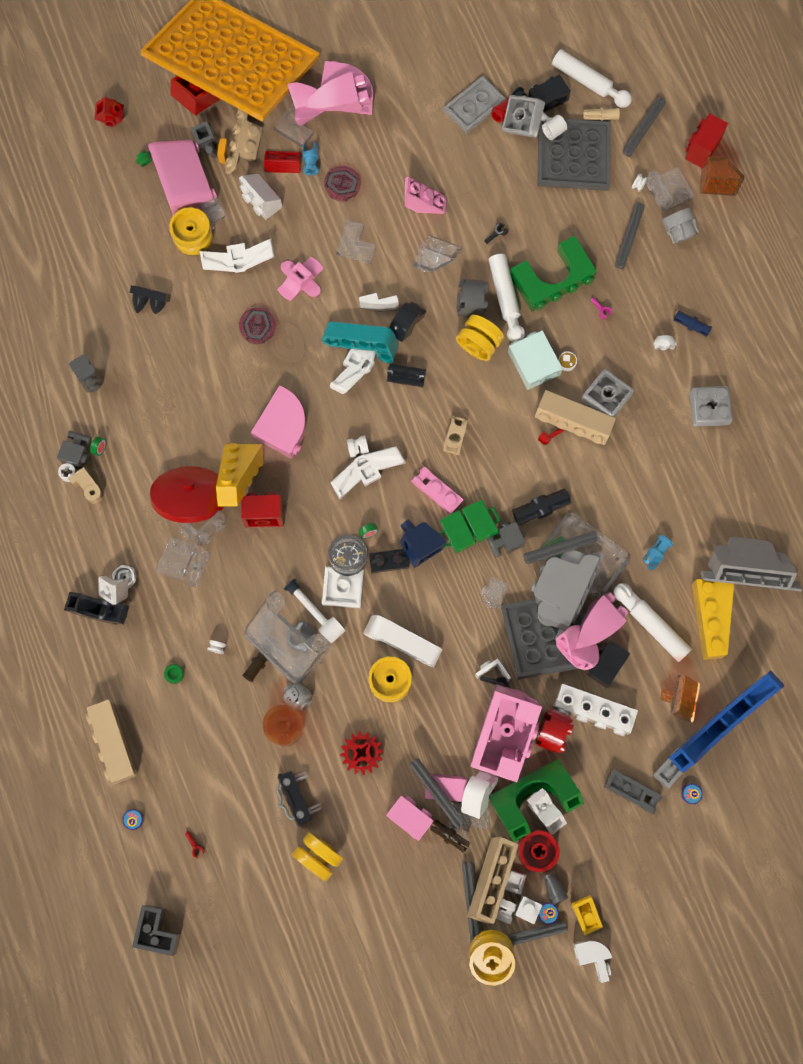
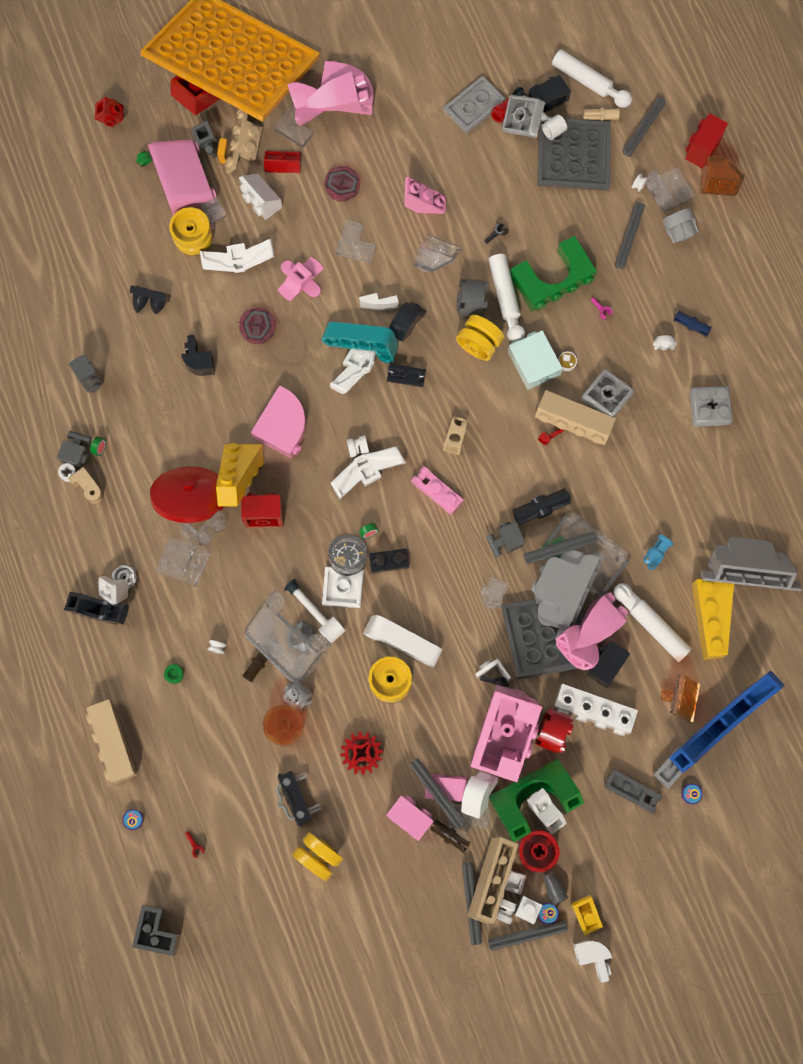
dark azure piece [303,141,319,175] -> none
dark blue torso [400,519,447,568] -> none
green piece [439,499,501,554] -> none
yellow wheel [469,930,515,985] -> none
none -> black brick [181,335,215,376]

